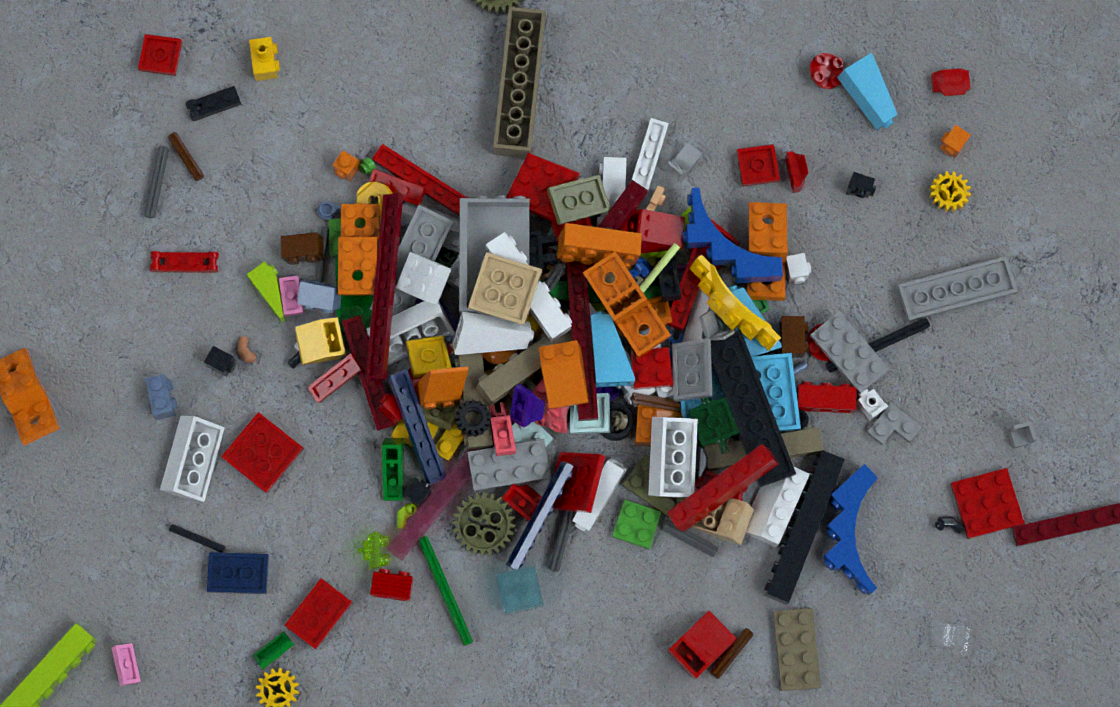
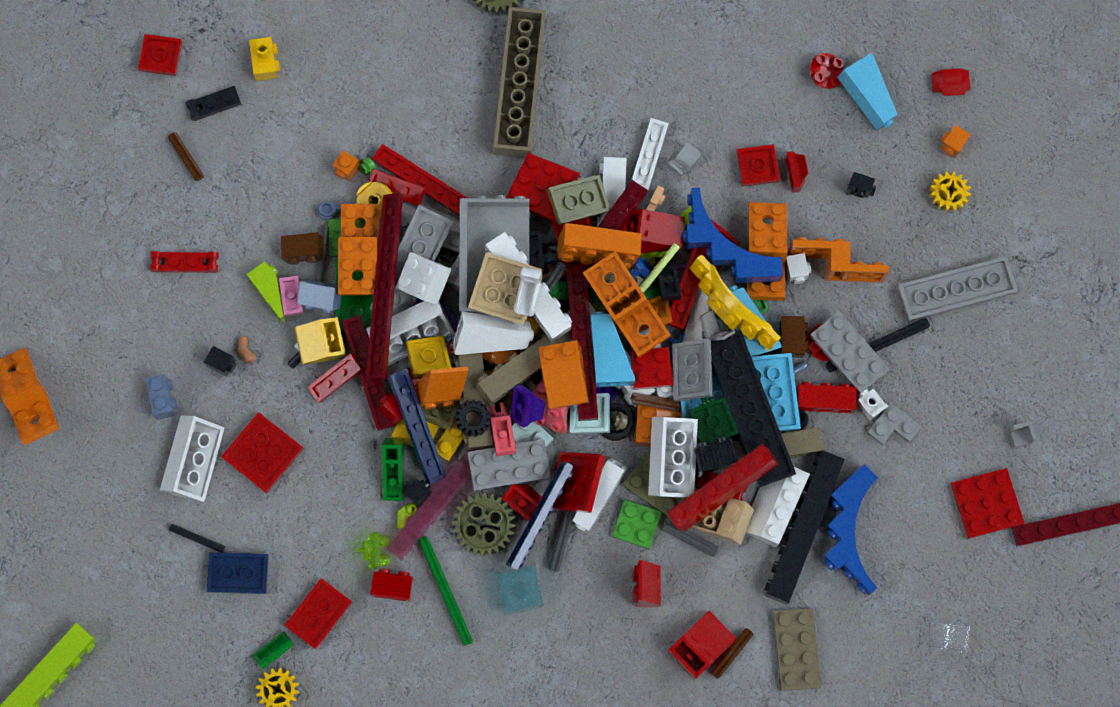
bright pink plate [111,643,141,686] -> none
dark grey axle [144,146,169,218] -> none
black arm [935,516,965,534] -> none
none -> white animal [514,267,542,317]
none -> red slope [632,560,661,607]
none -> black brick [694,436,738,472]
none -> orange bracket [788,237,889,283]

